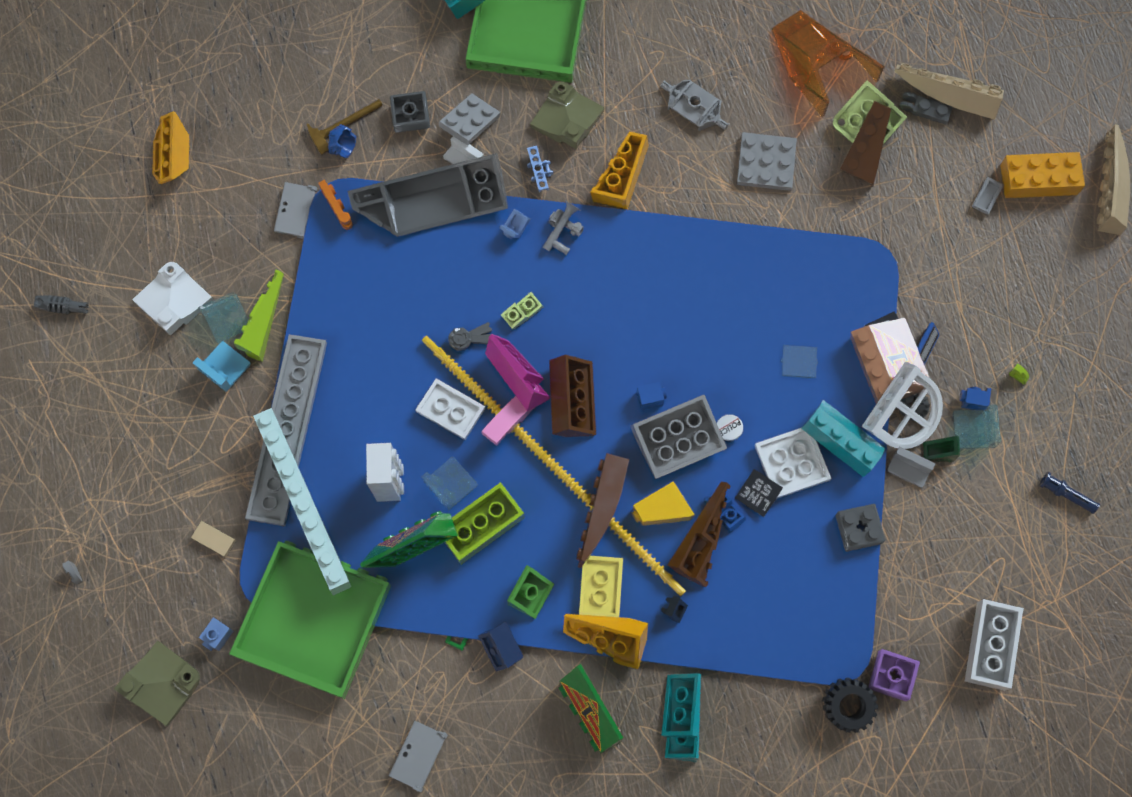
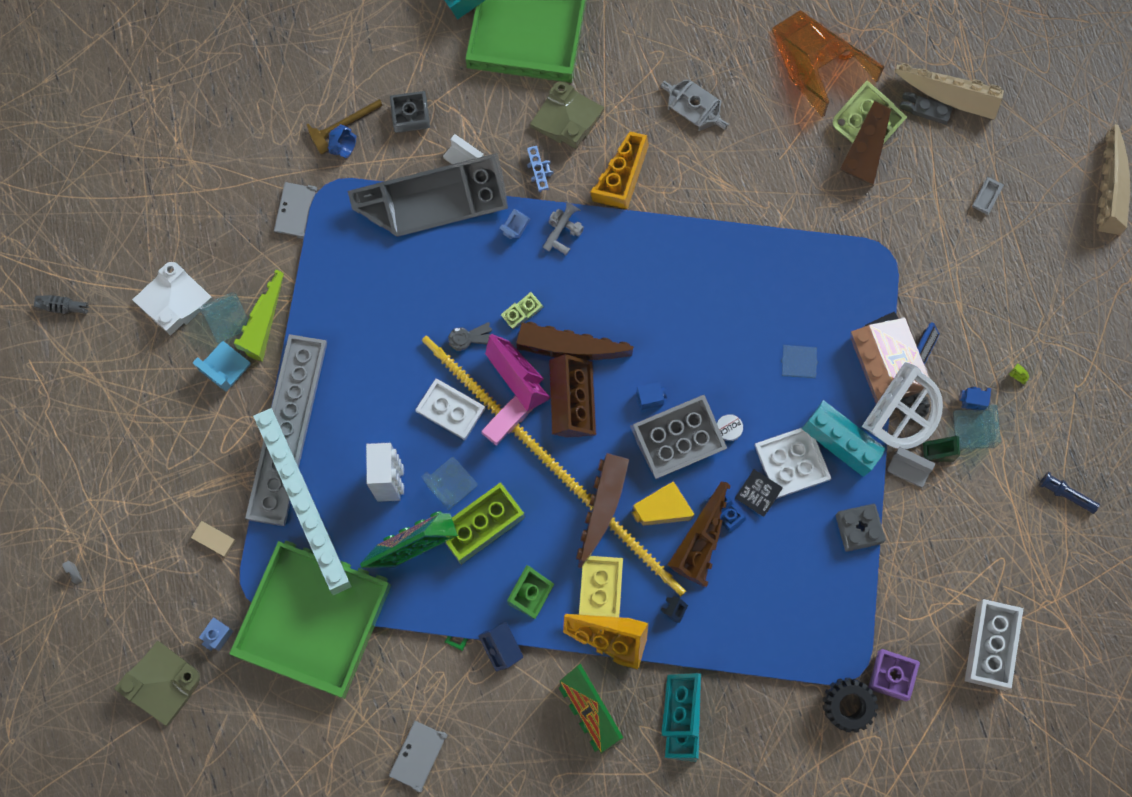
light orange wedge [152,111,189,185] -> none
orange plate [318,179,353,230] -> none
light grey plate [439,93,500,146] -> none
light grey plate [737,132,797,191] -> none
light orange brick [1000,152,1085,198] -> none
none -> reddish brown slope [516,322,634,360]

